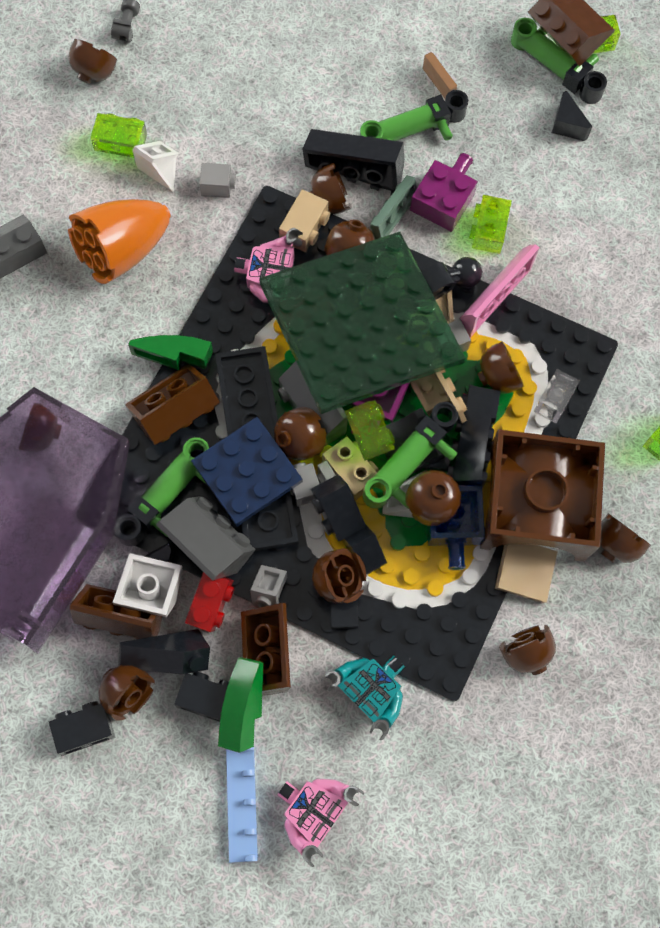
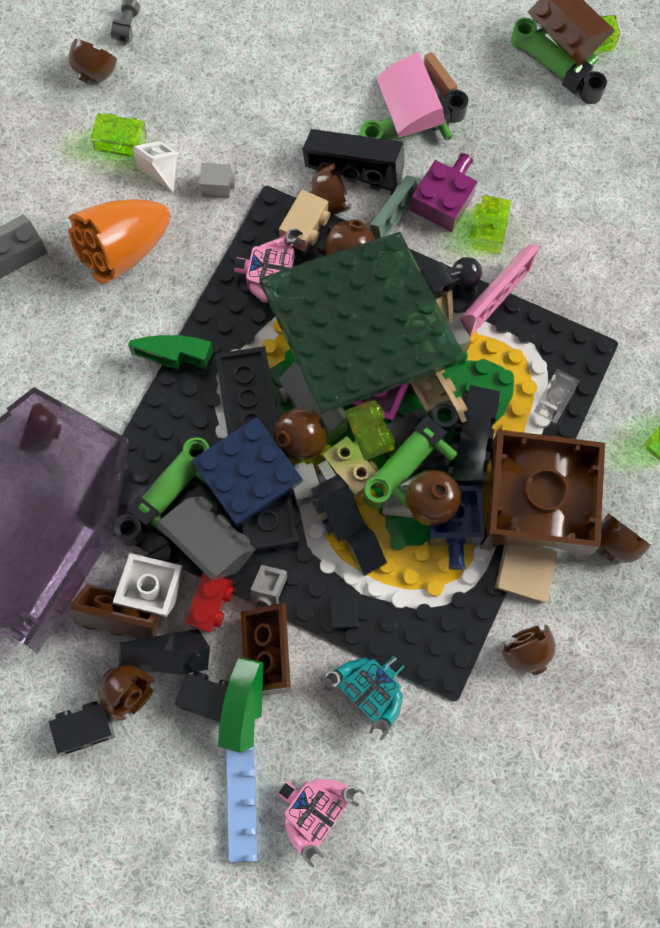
reddish brown slope [125,364,220,445] -> none
reddish brown cylinder [312,548,367,604] -> none
reddish brown cylinder [478,341,524,394] -> none
black slope [552,91,593,141] -> none
none -> bright pink slope [376,53,445,138]

